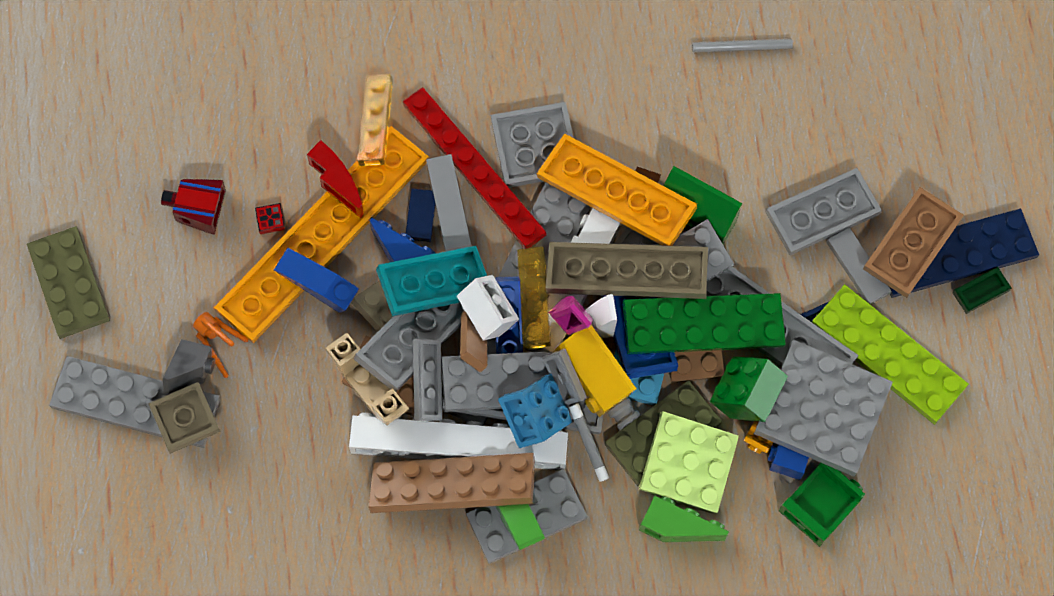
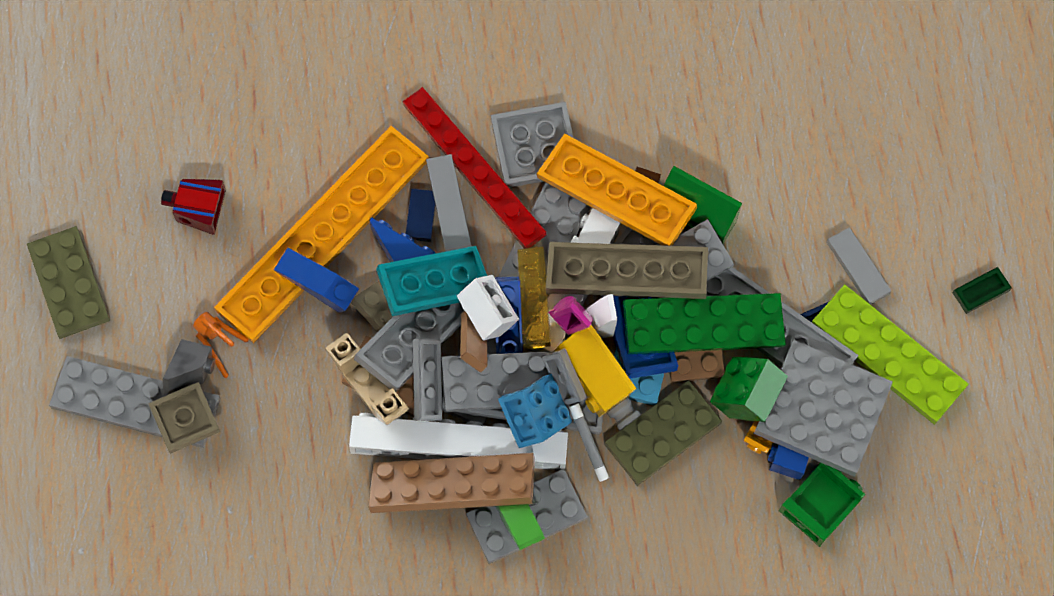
tile [255,203,285,234] -> none
red slope [307,140,364,218] -> none
clear yellow plate [357,74,393,166] -> none
yellowish green plate [639,411,739,514] -> none
bright green slope [639,496,729,542] -> none
light grey bar [692,39,793,52] -> none
light grey plate [766,168,882,255] -> none
medium nougat plate [863,187,964,298] -> none
dark blue plate [874,208,1039,298] -> none

